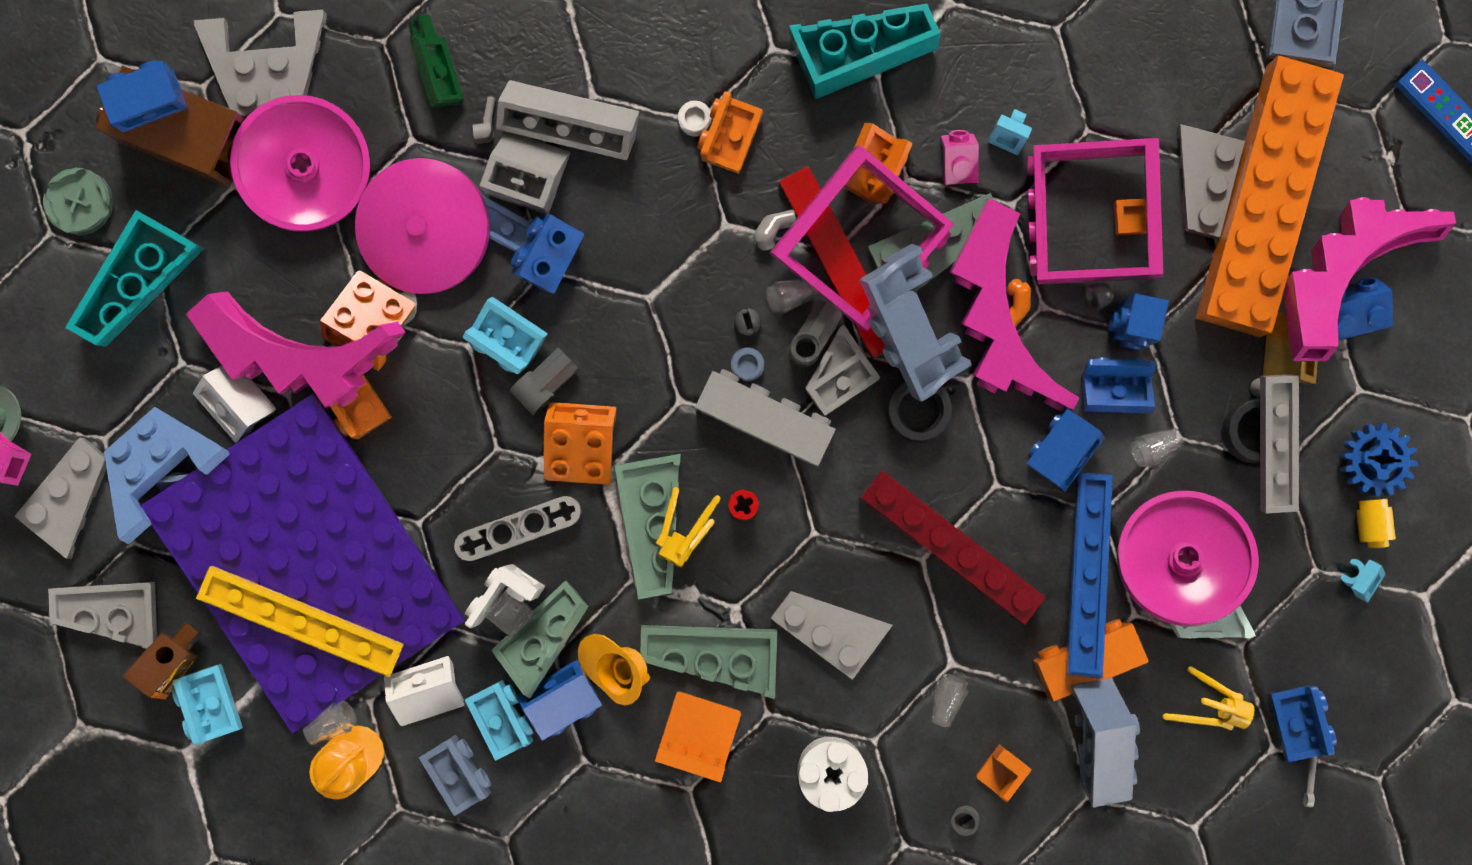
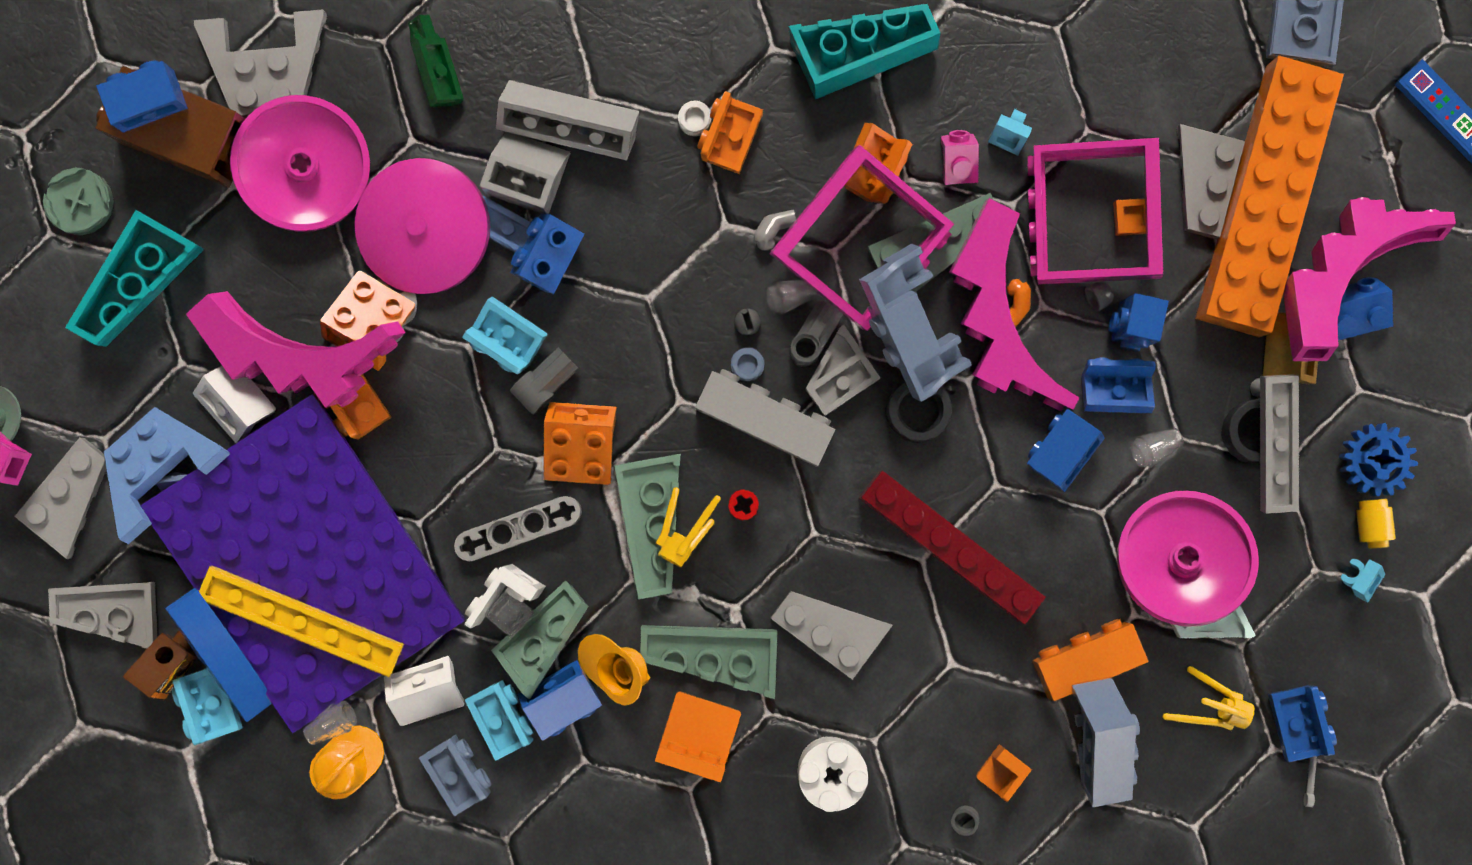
light grey hand [473,97,496,144] -> none
red tile [779,166,885,359] -> none
clear cone [931,674,969,727] -> none
blue tile [1066,472,1113,679] -> none
none -> blue slope [165,588,272,722]

